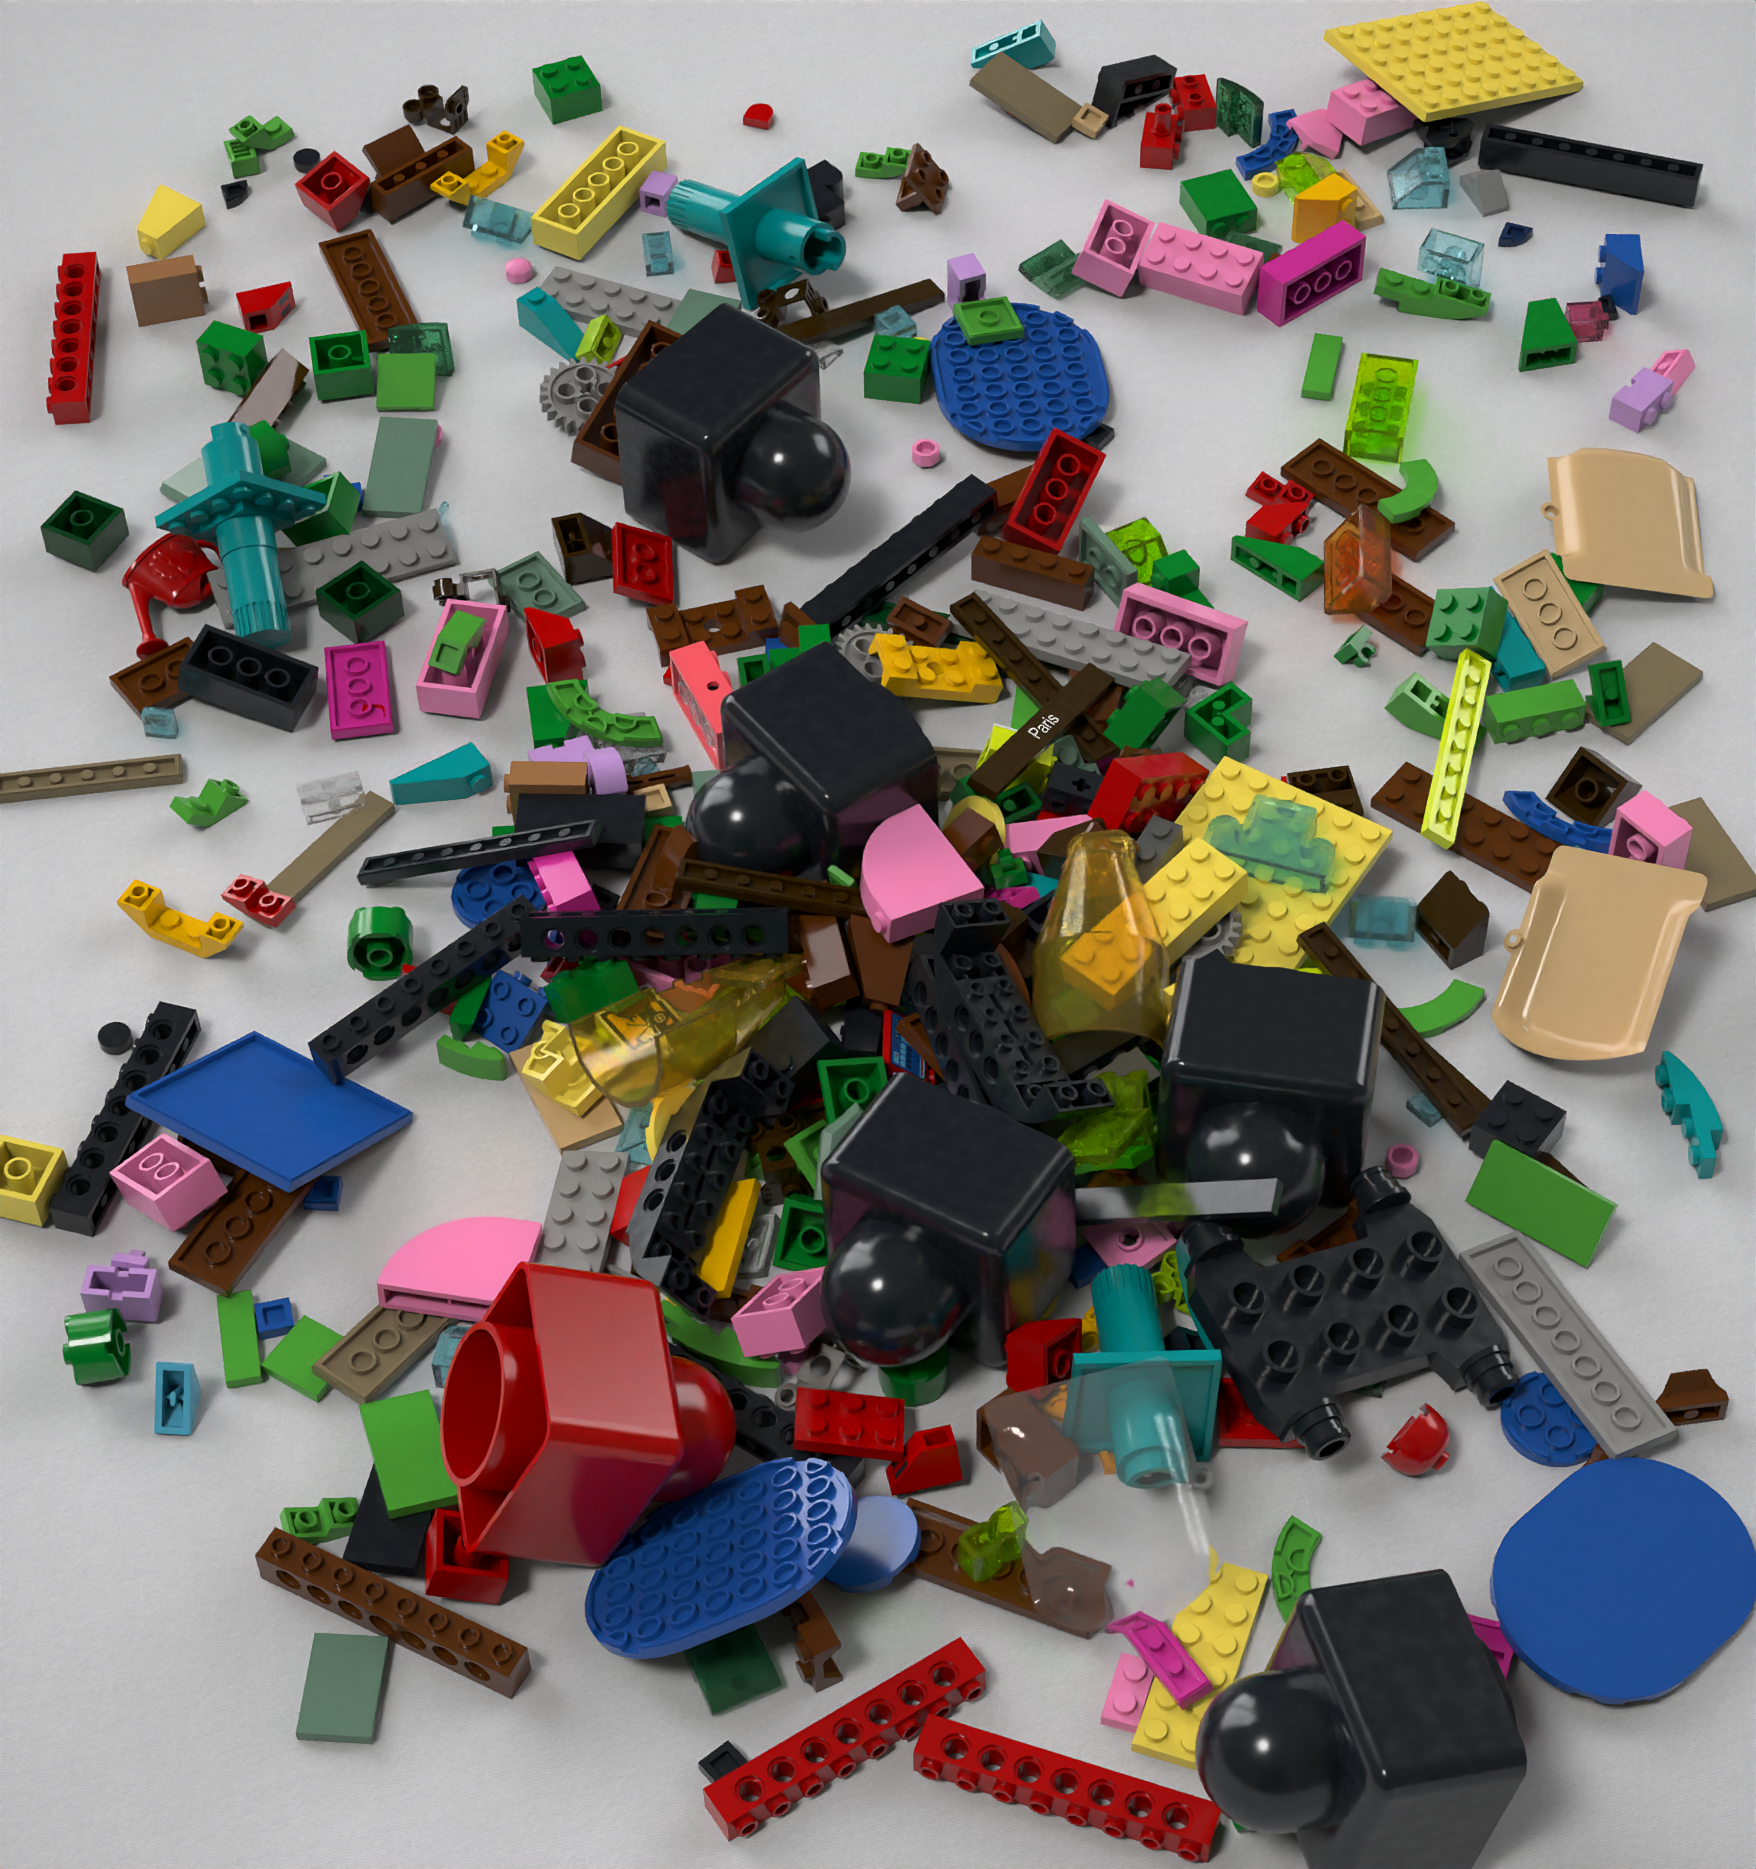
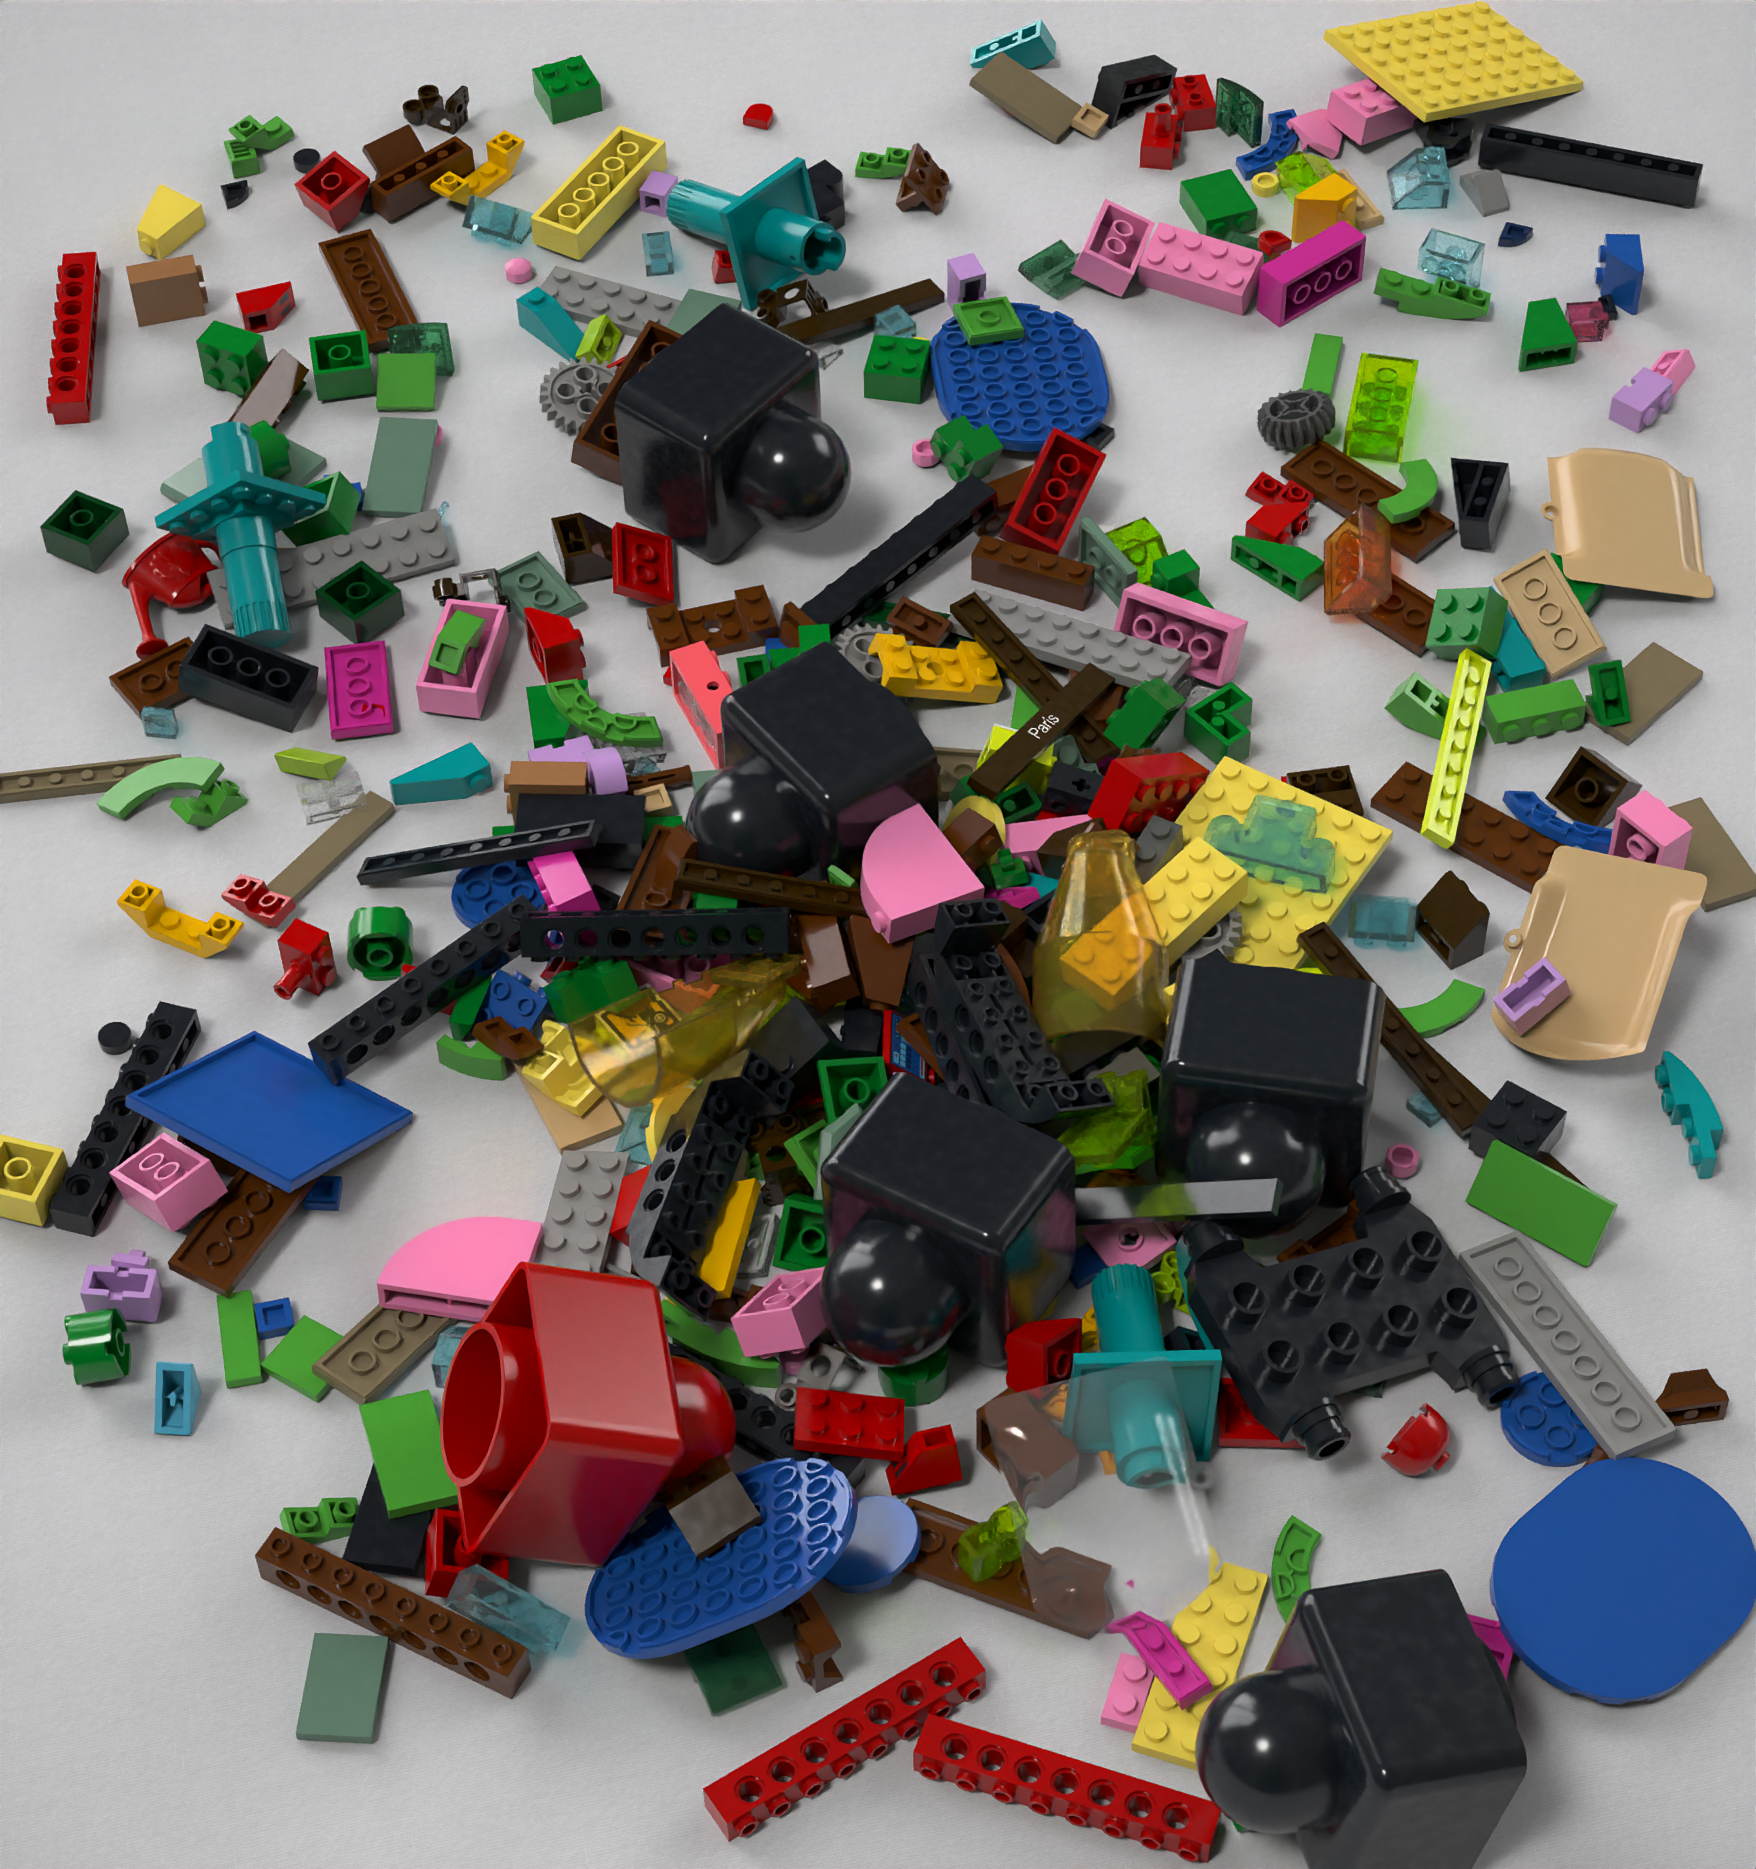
black tile [698,1740,748,1783] -> none
green tile [1334,625,1376,668] -> none
none -> tile [96,757,225,820]
none -> red brick [273,918,337,1000]
none -> lime slope [274,747,347,781]
none -> clear light blue brick [444,1563,570,1658]
none -> reddish brown slope [472,1016,545,1060]
none -> dark brown slope [659,1453,763,1561]
none -> green brick [930,415,1003,483]
none -> dark grey gear [1257,388,1336,449]
none -> red tile [1258,230,1292,256]
none -> black wedge [1451,458,1511,549]
none -> lavender brick [1493,957,1571,1036]

